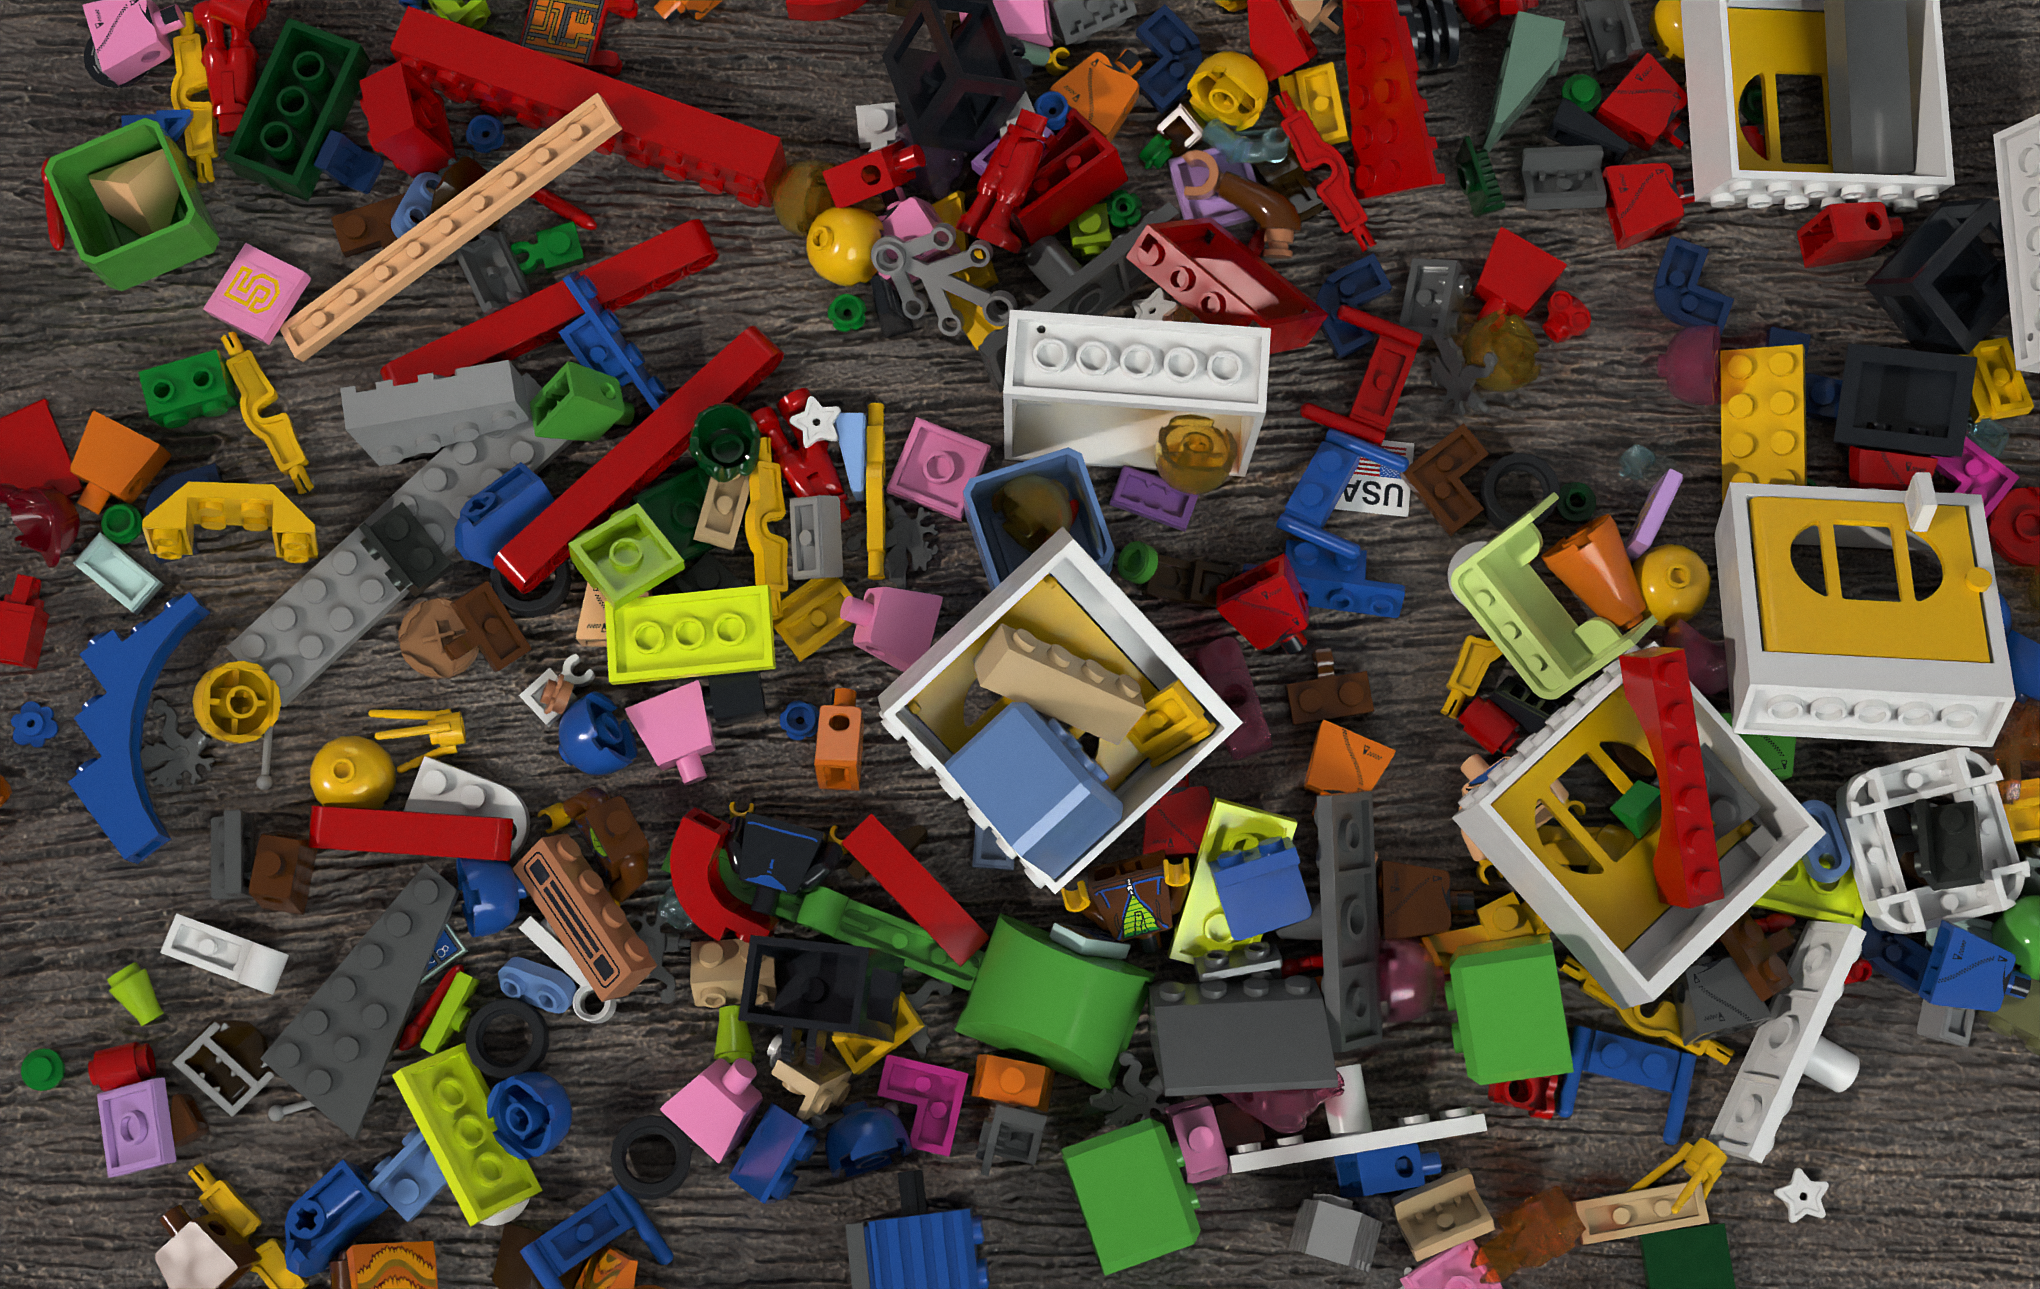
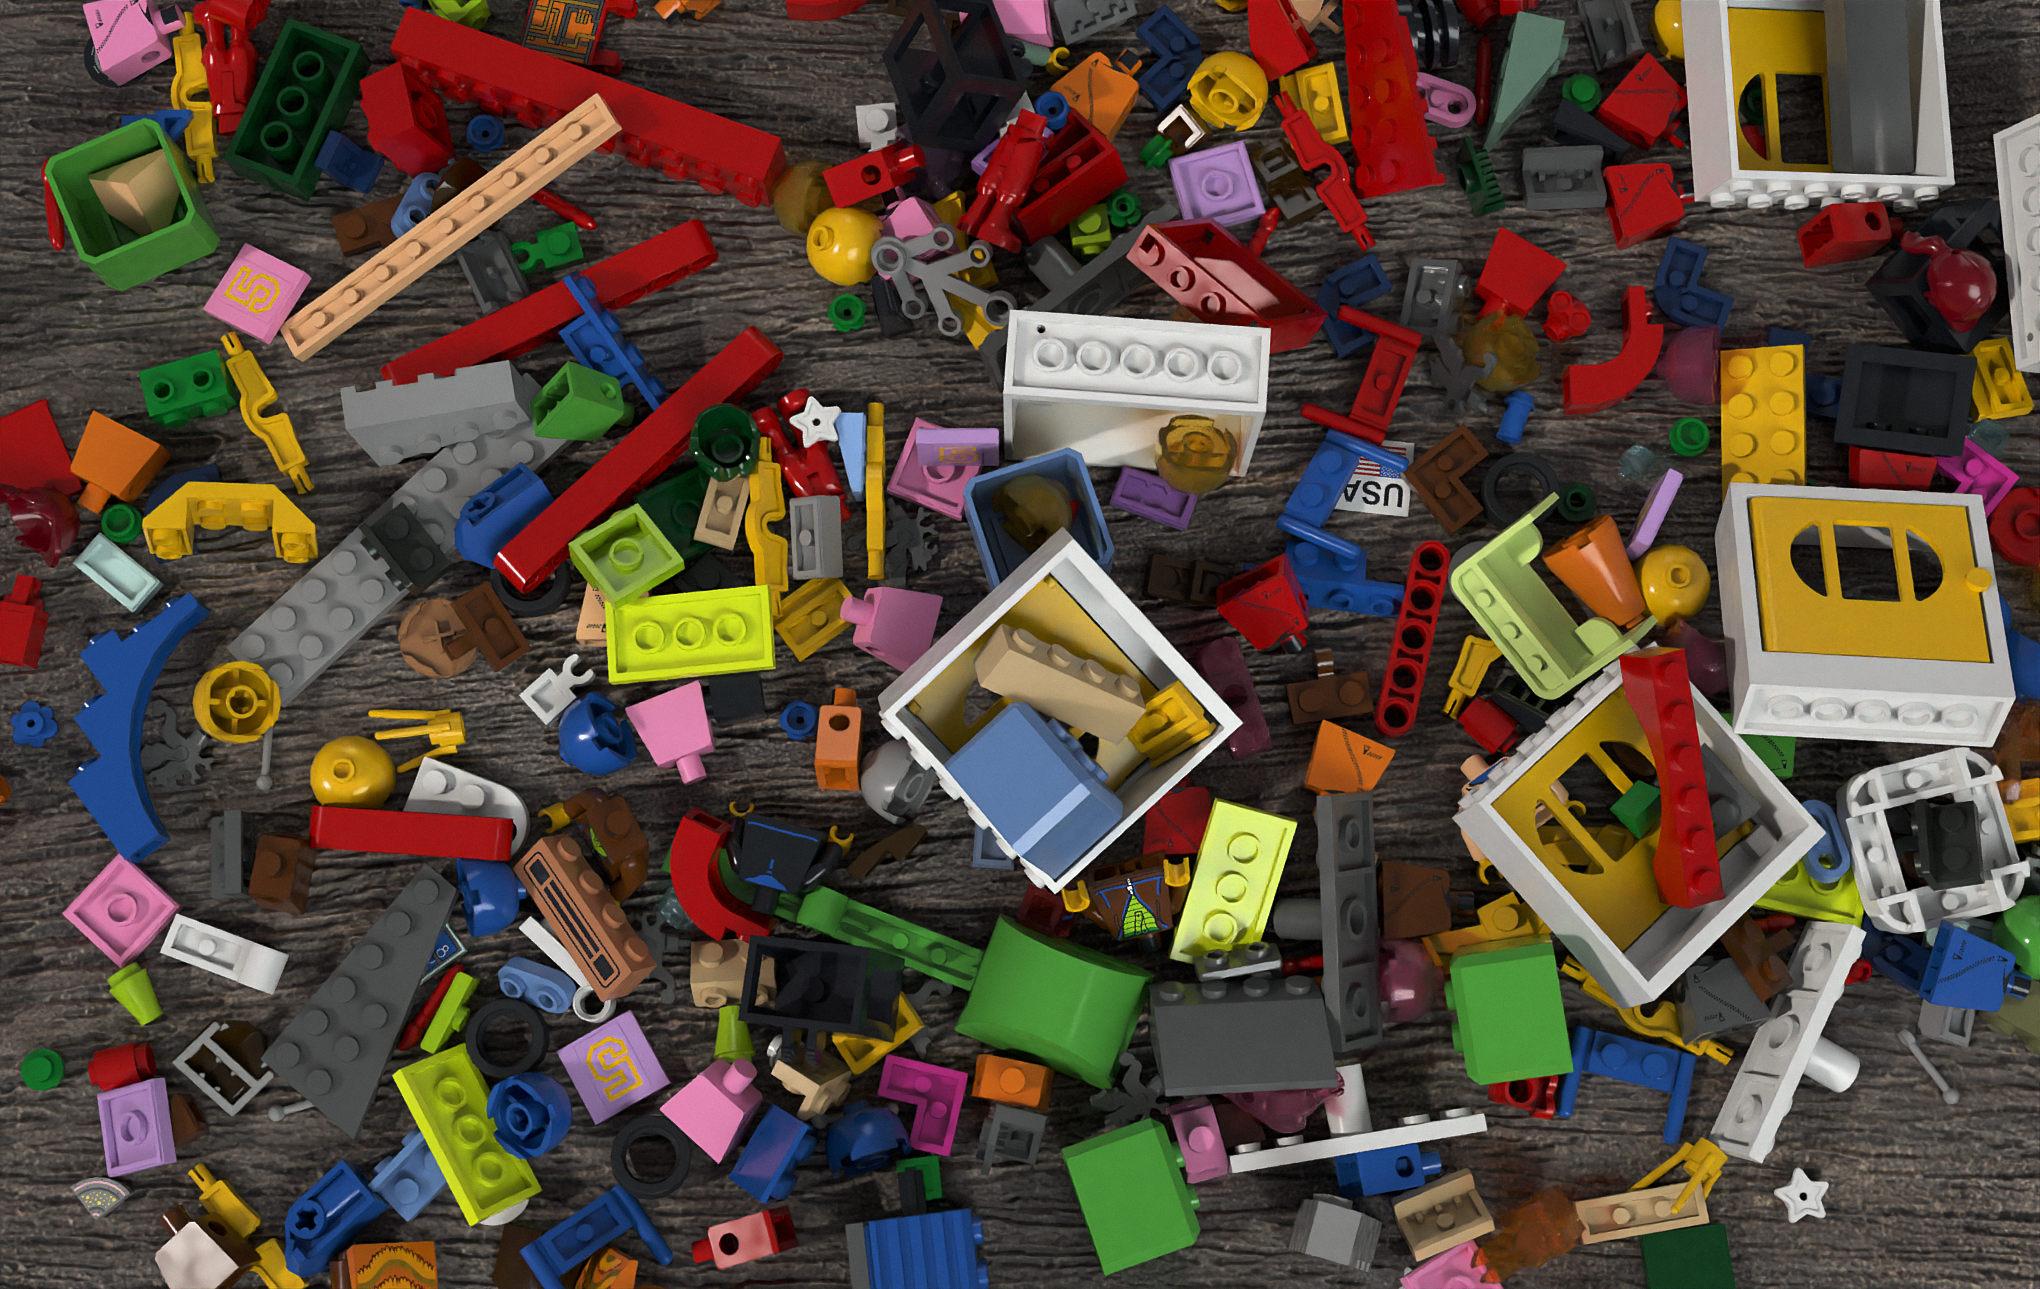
nougat plate [540,674,574,715] -> none
red slope [841,813,990,968] -> none
light aqua tile [1049,923,1131,960] -> none
bright green tile [1118,541,1158,584] -> none
white plate [1132,288,1179,321] -> none
piece [1181,150,1302,259] -> none
clear light blue piece [1201,118,1289,165] -> none
blue bracket [1208,836,1312,941] -> none
white tile [1904,472,1938,532] -> none
none -> bright pink tile [62,853,184,969]
none -> light grey tile [71,1177,134,1220]
none -> lavender tile [556,1010,672,1125]
none -> torso [691,1205,799,1270]
none -> light grey cylinder [861,739,937,824]
none -> green plate [896,1155,943,1200]
none -> lavender tile [916,428,999,466]
none -> clear red brick [1015,883,1077,938]
none -> red beam [1374,540,1450,740]
none -> bright pink plate [1416,72,1476,128]
none -> red piece [1474,35,1492,127]
none -> blue pin [1496,391,1535,445]
none -> red arch [1562,286,1663,415]
none -> green plate [1669,417,1710,457]
none -> light grey hinge [1897,1029,1960,1104]
none -> dark red piece [1900,231,1998,333]

